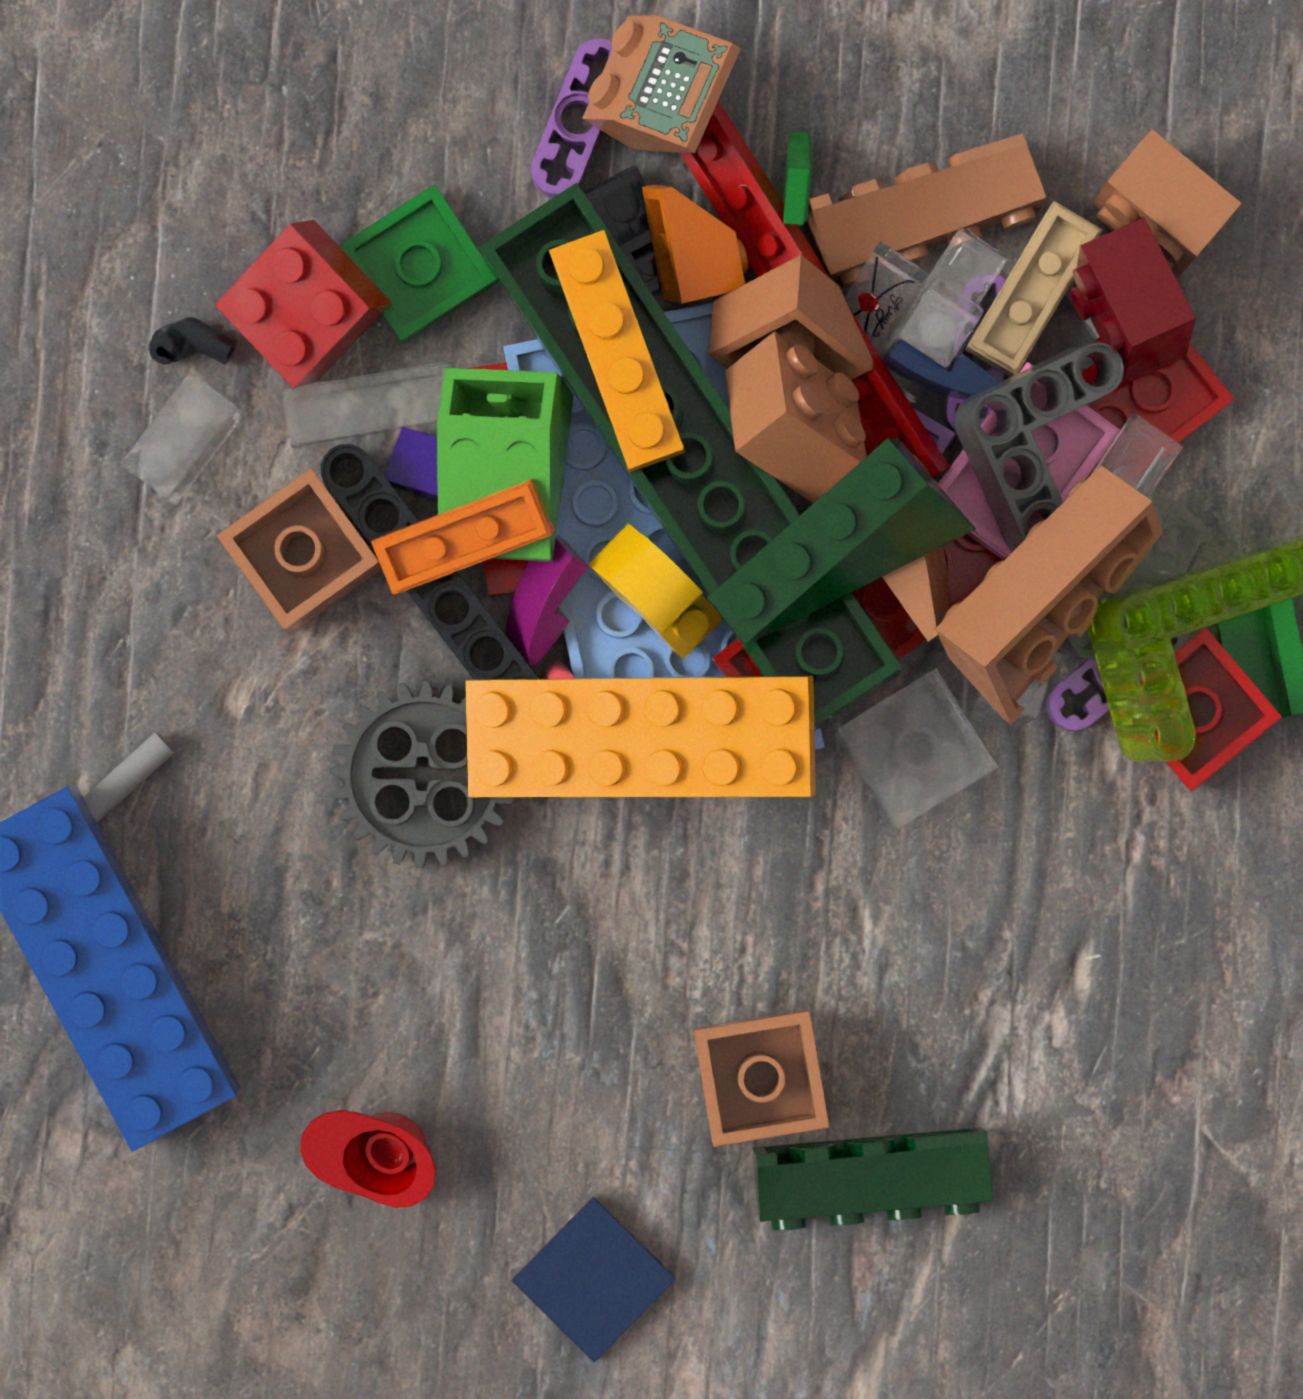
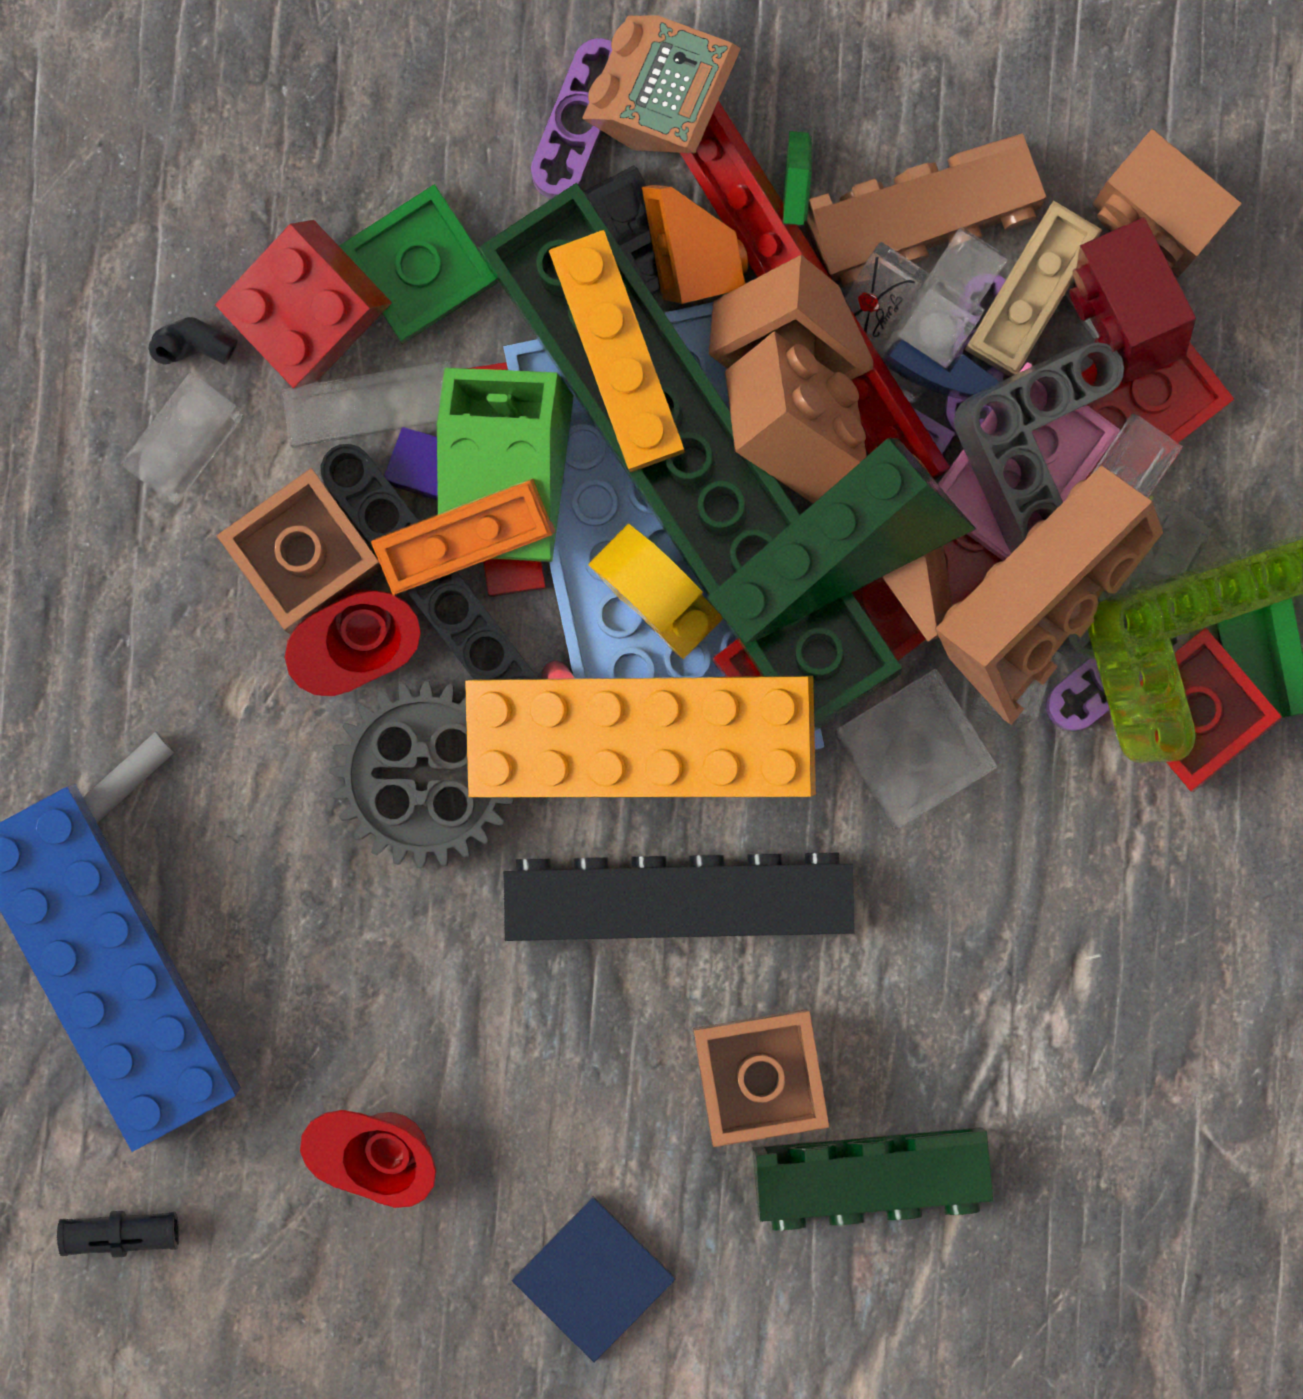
magenta slope [505,535,589,667] -> none
none -> black pin [57,1211,179,1258]
none -> red piece [284,589,421,697]
none -> black brick [503,852,855,941]

